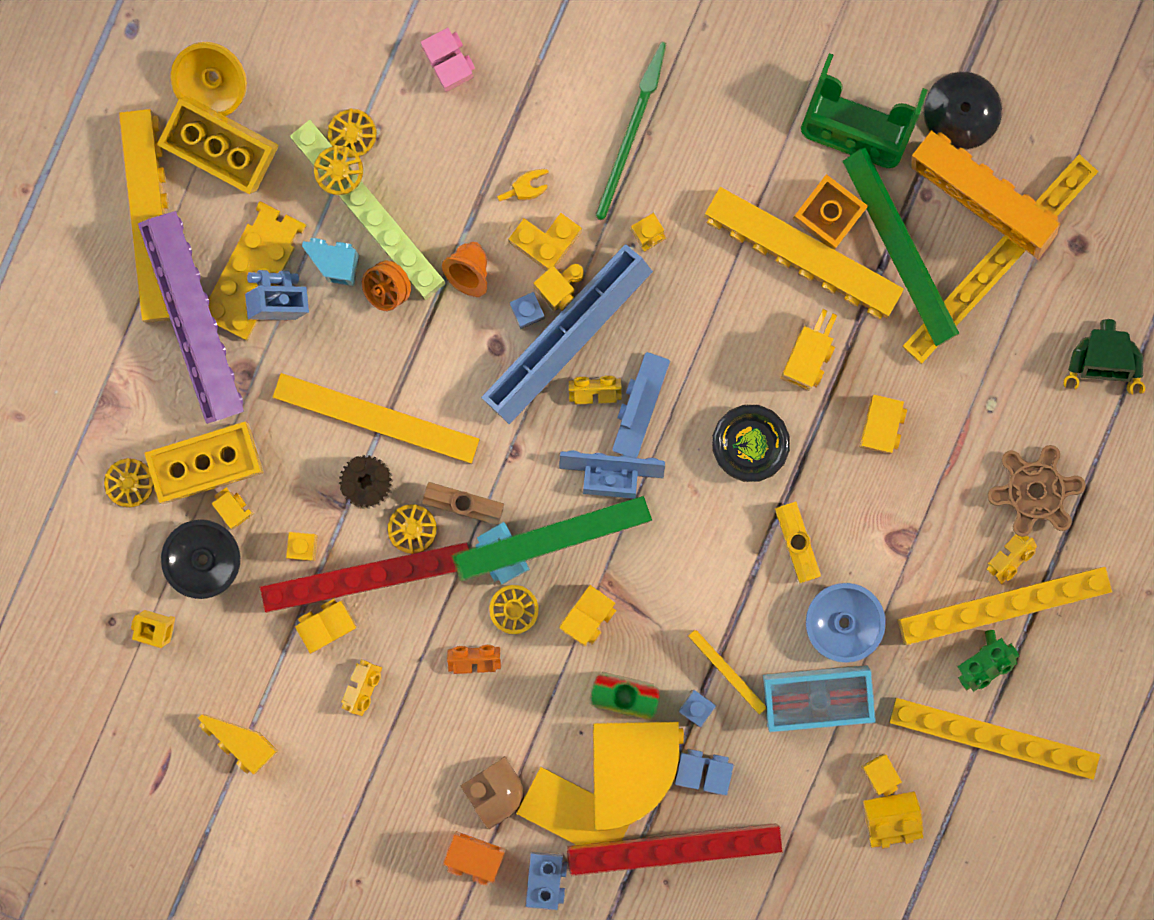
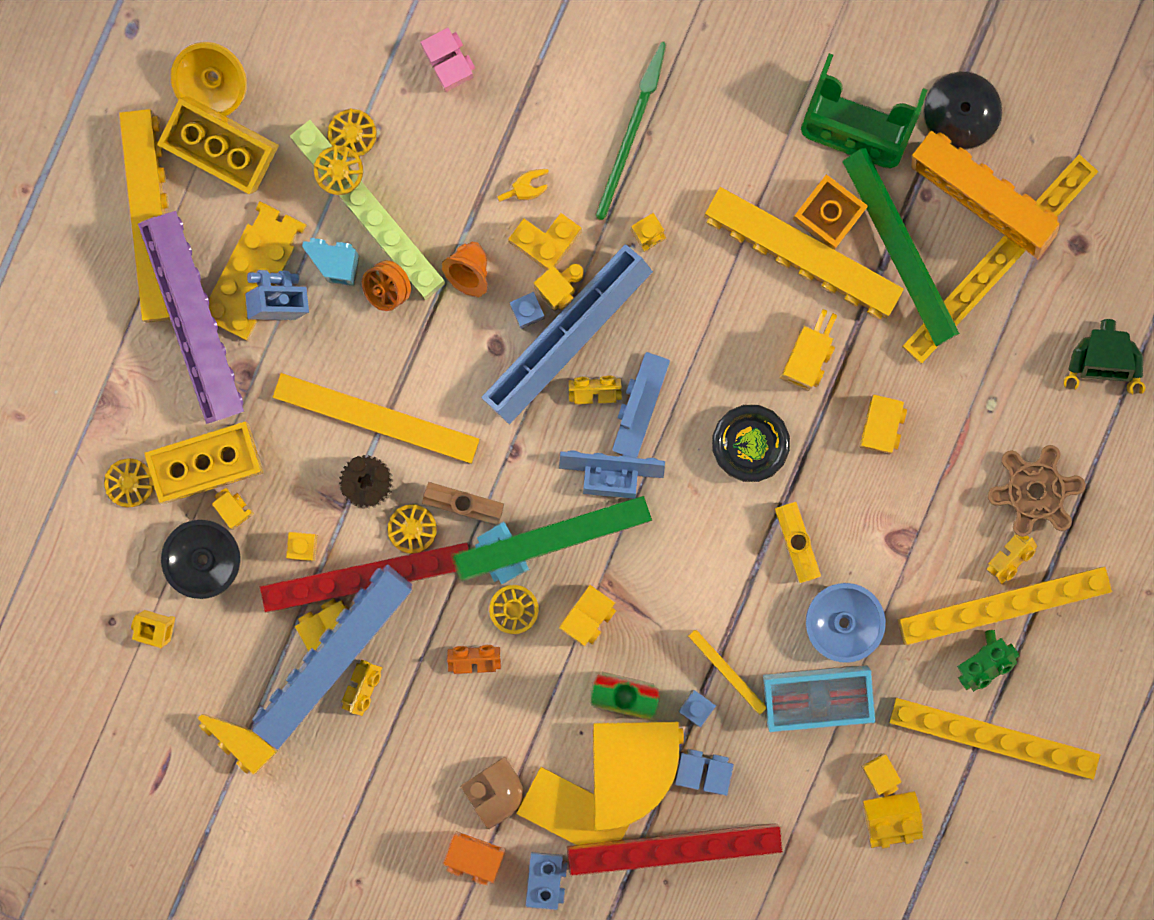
none -> medium blue brick [252,564,412,750]

